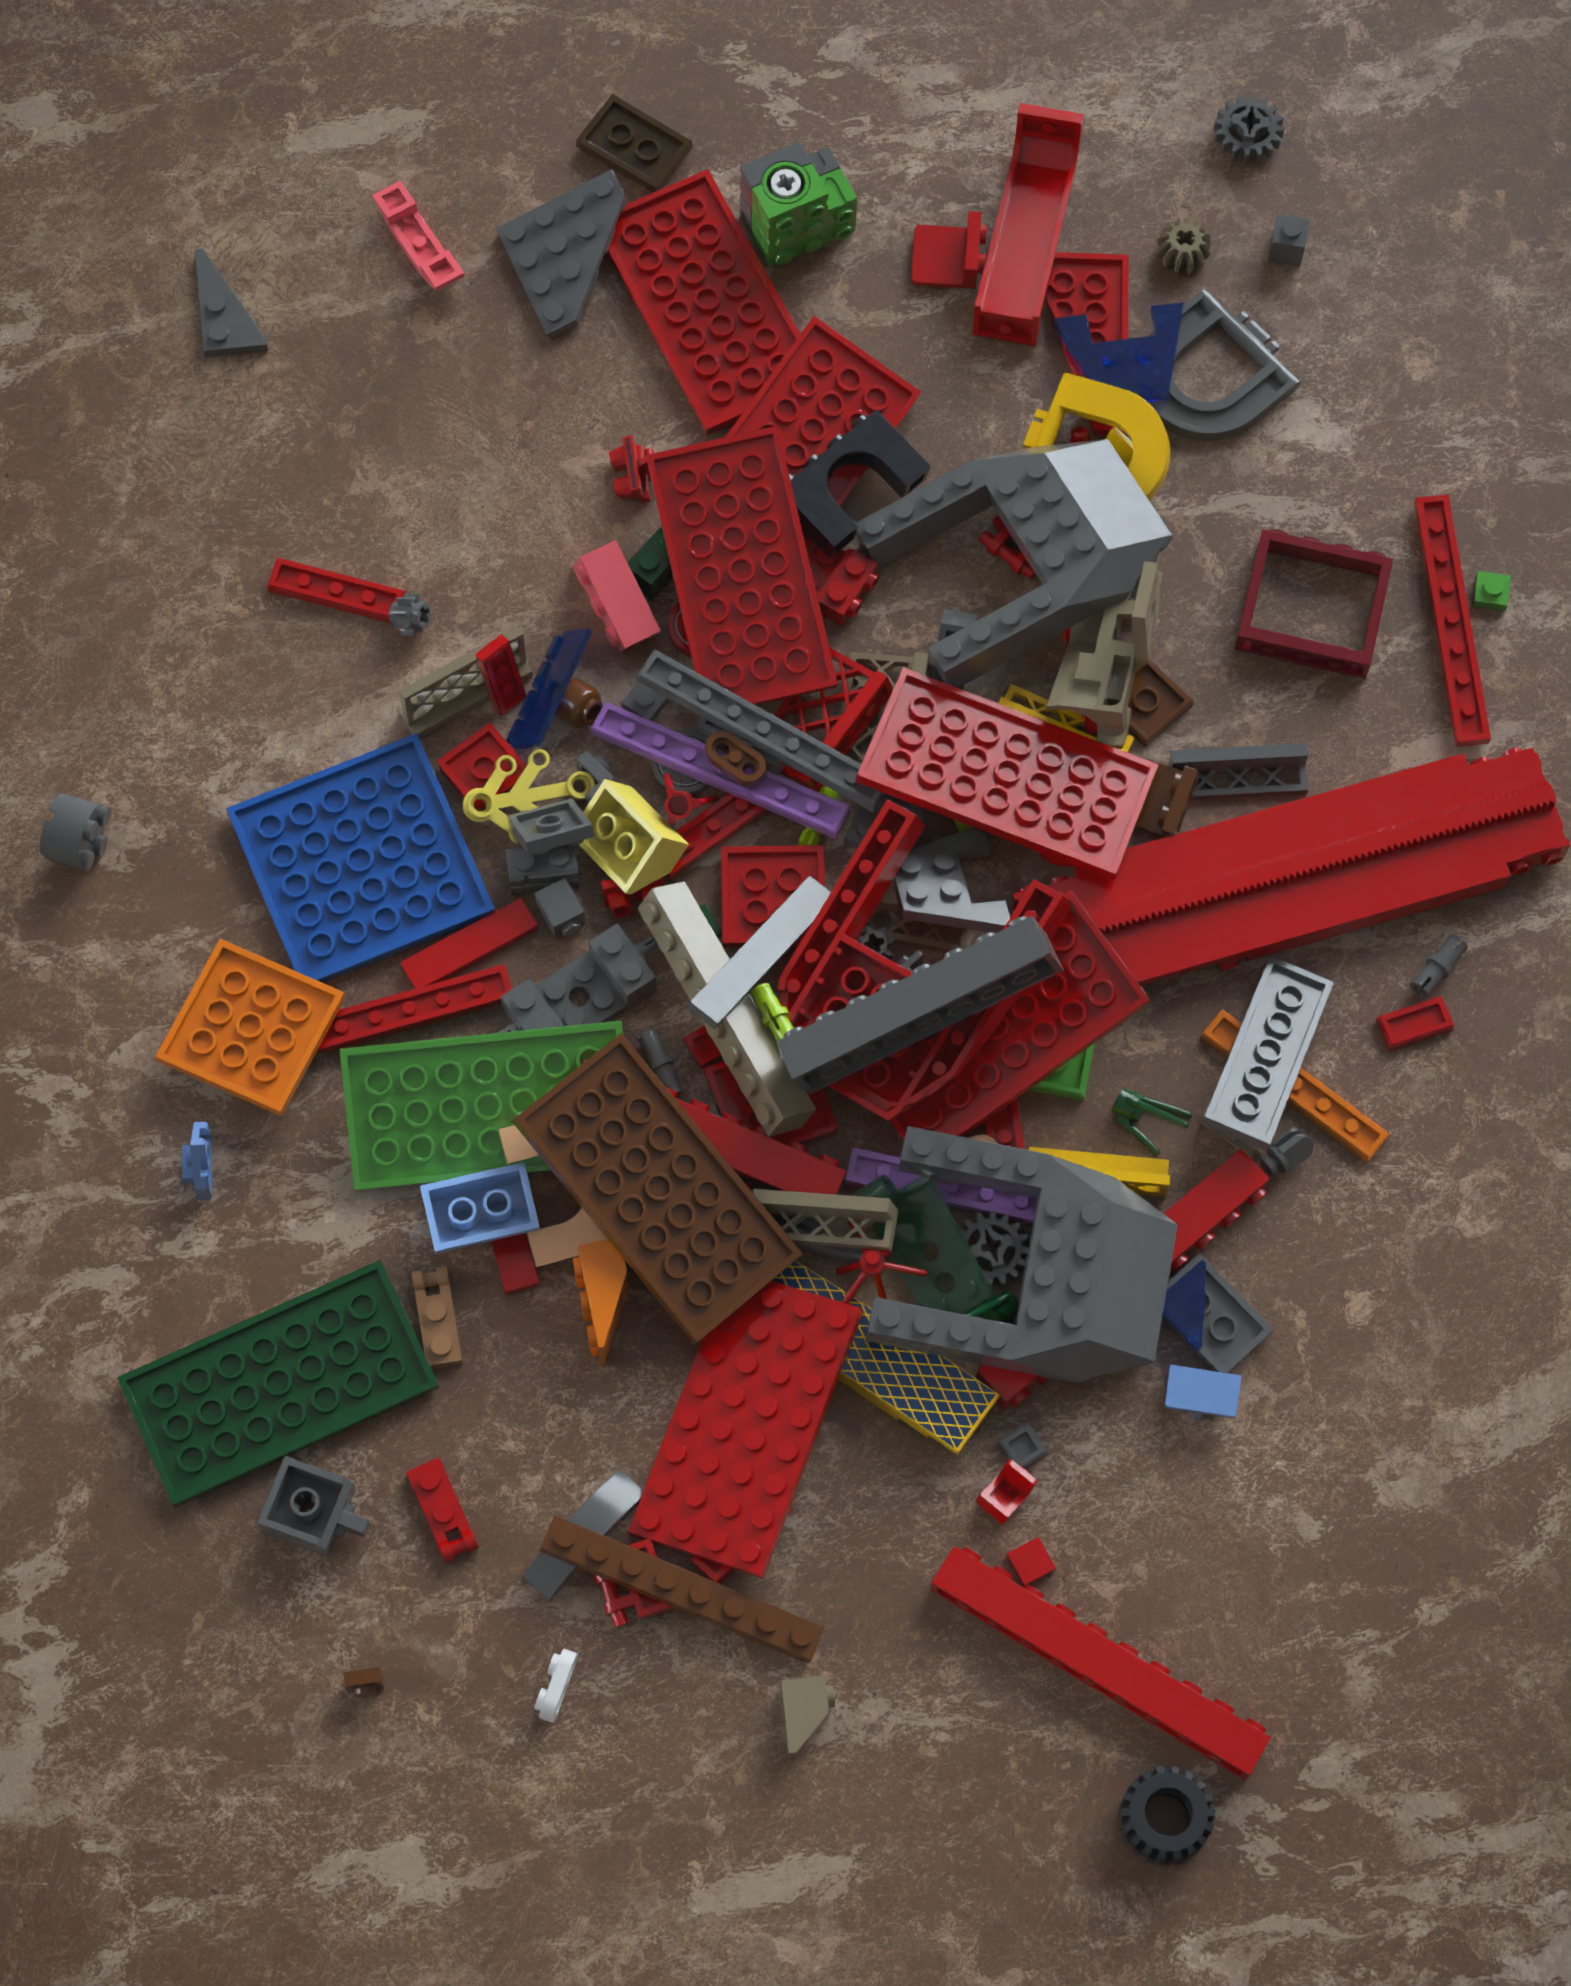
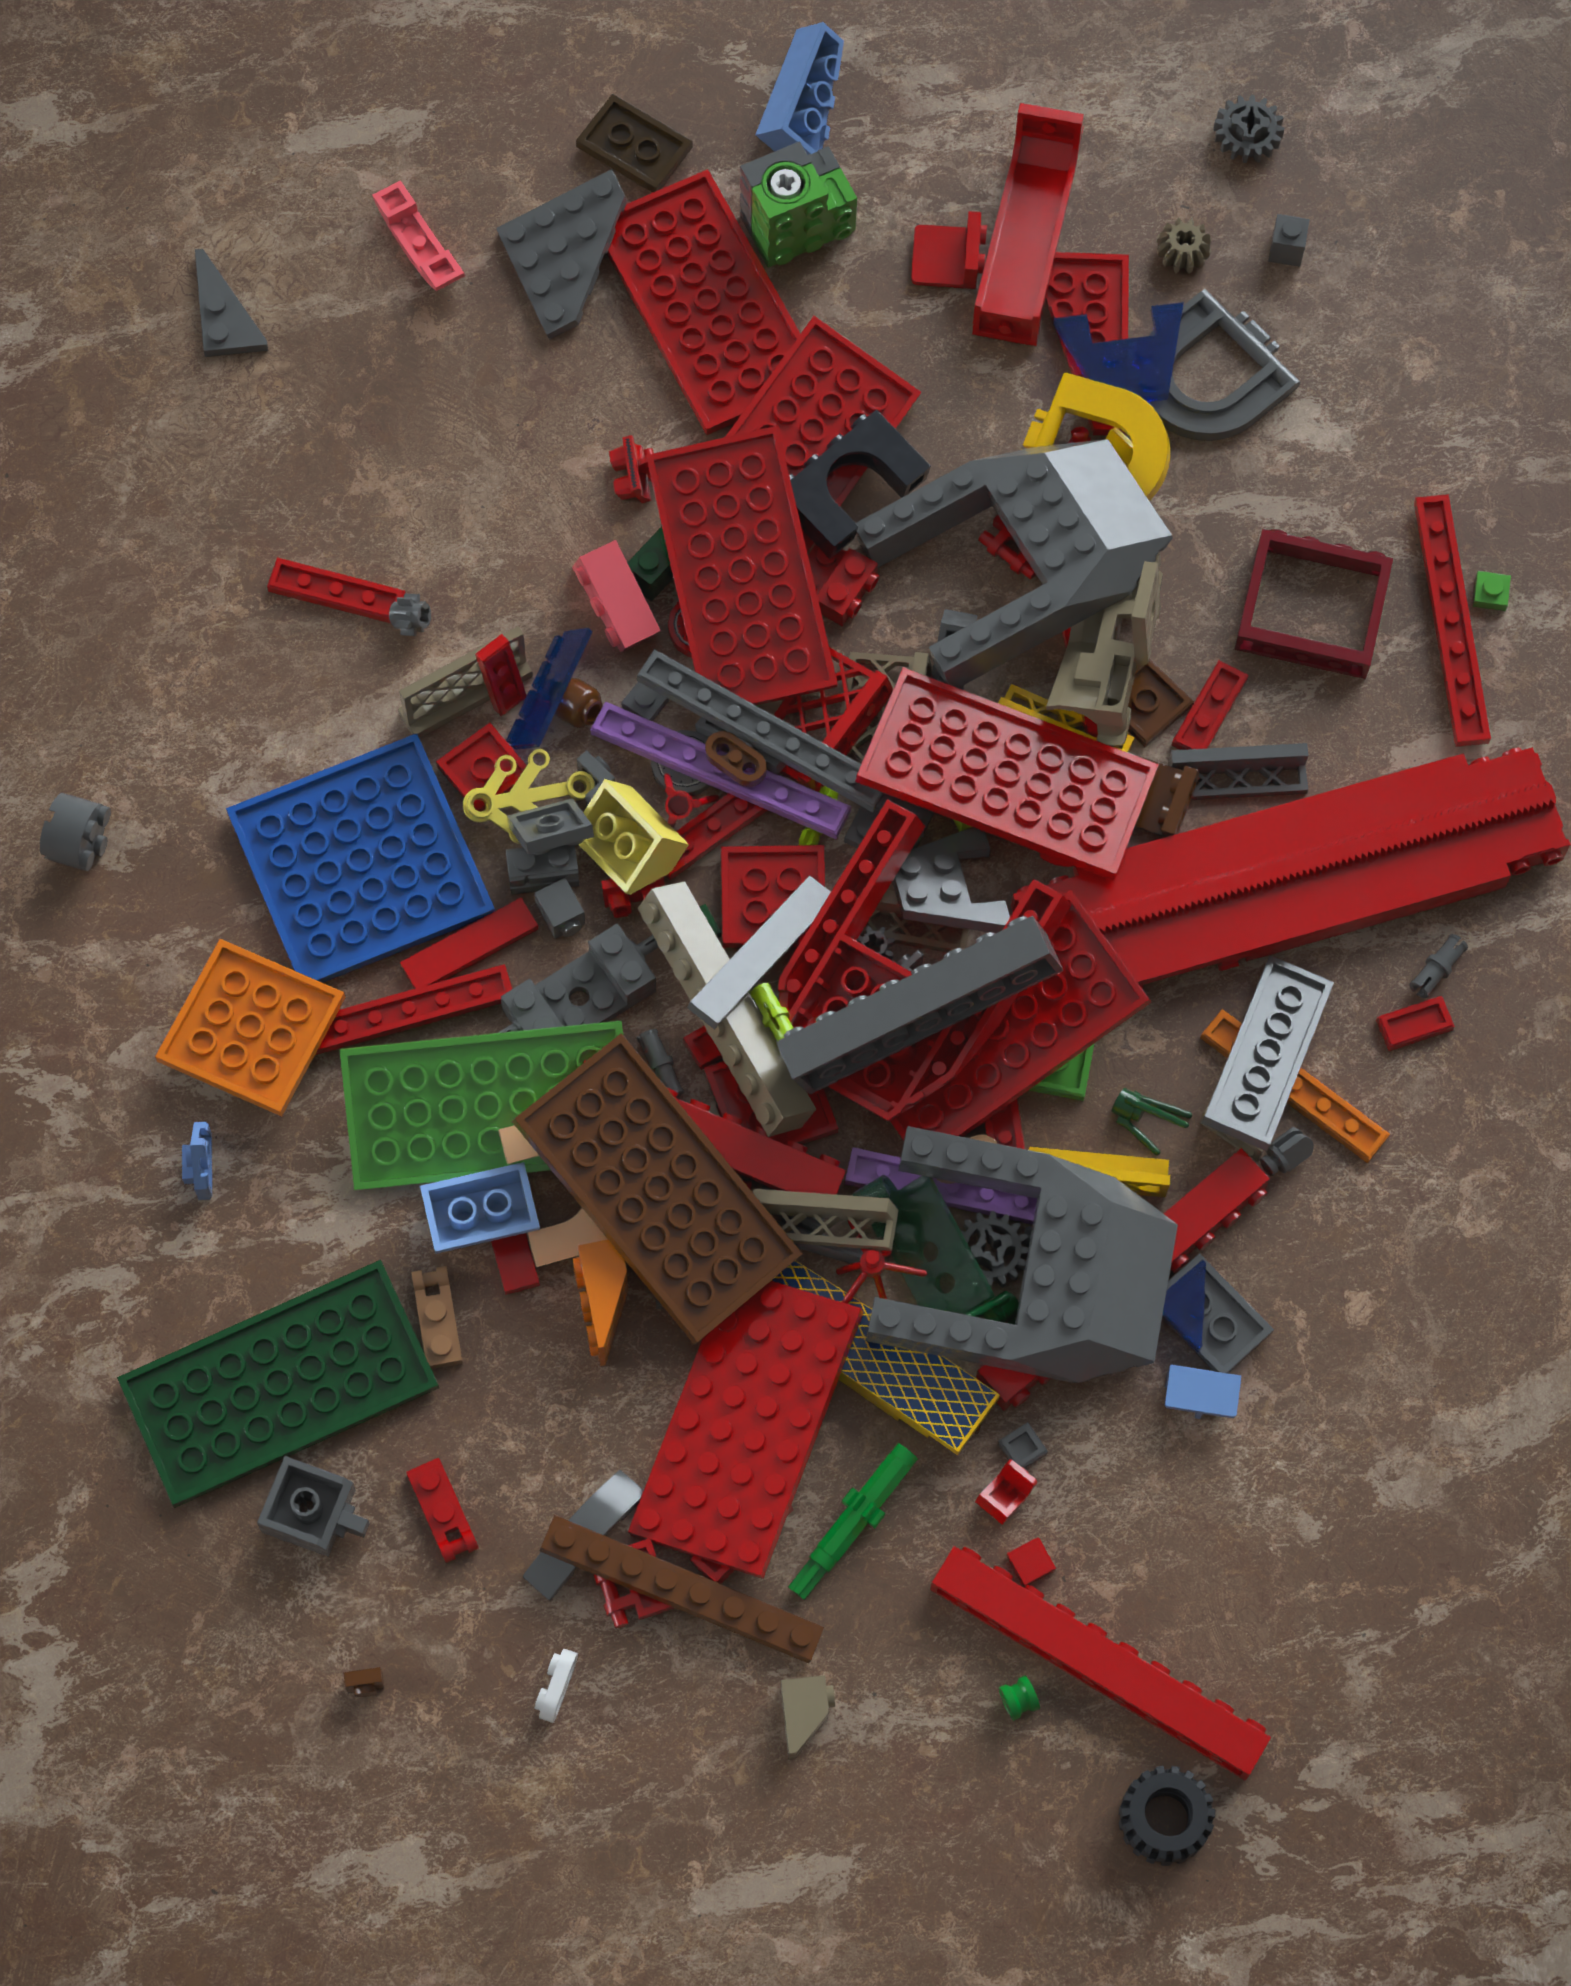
none -> medium blue wedge [755,22,844,155]
none -> green piece [788,1443,918,1600]
none -> green wheel [998,1675,1040,1721]
none -> red tile [1171,660,1249,750]

